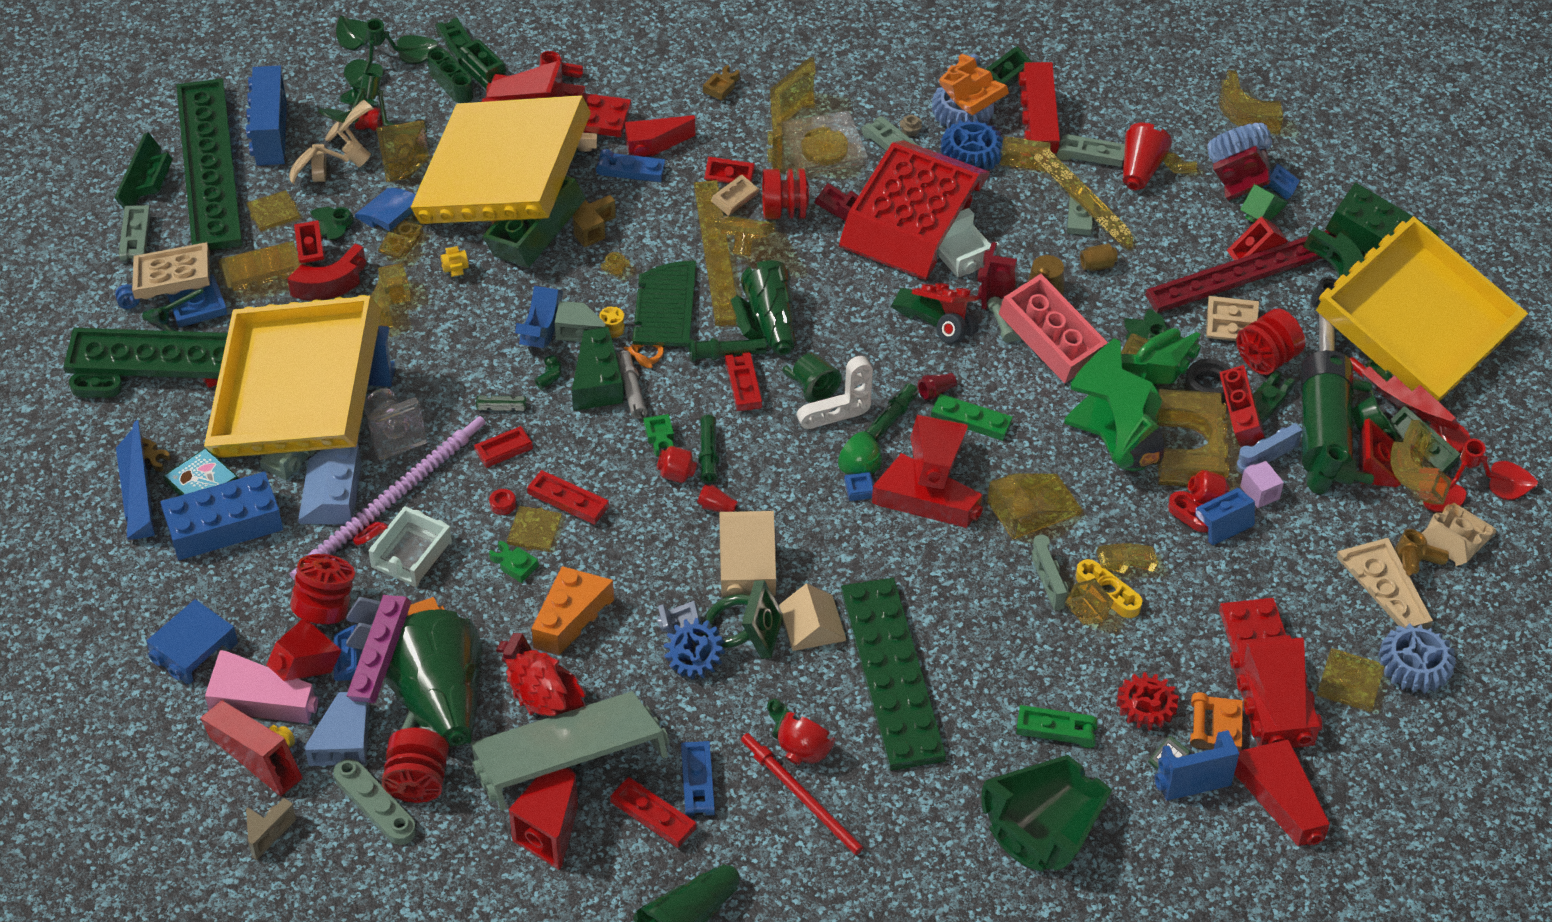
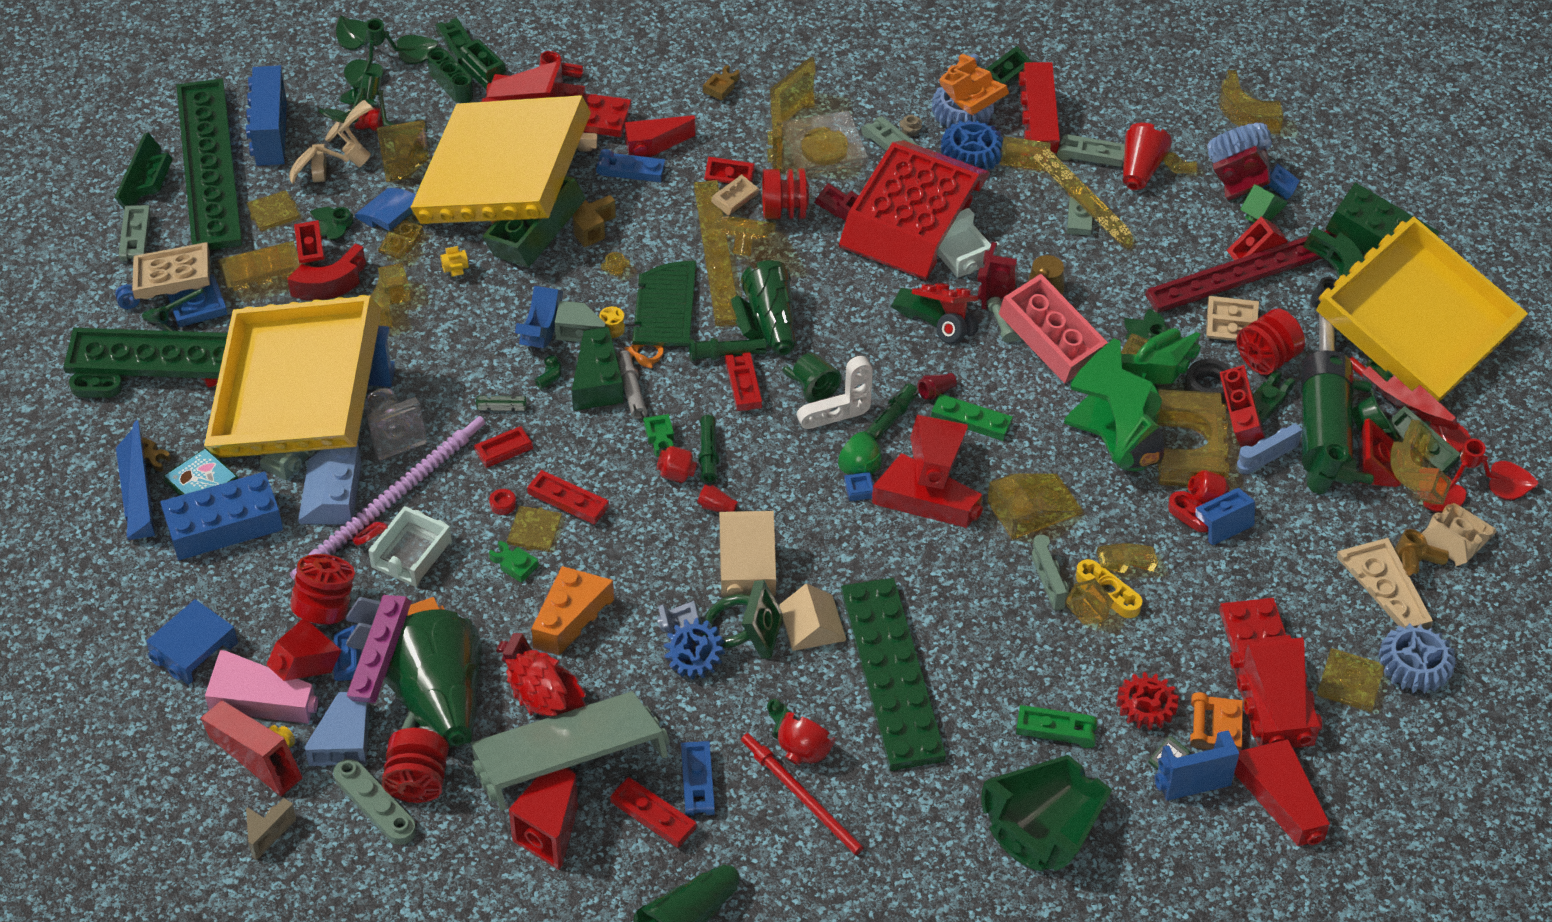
pearl gold brick [1080,243,1118,271] -> none
lavender brick [1240,461,1284,508] -> none

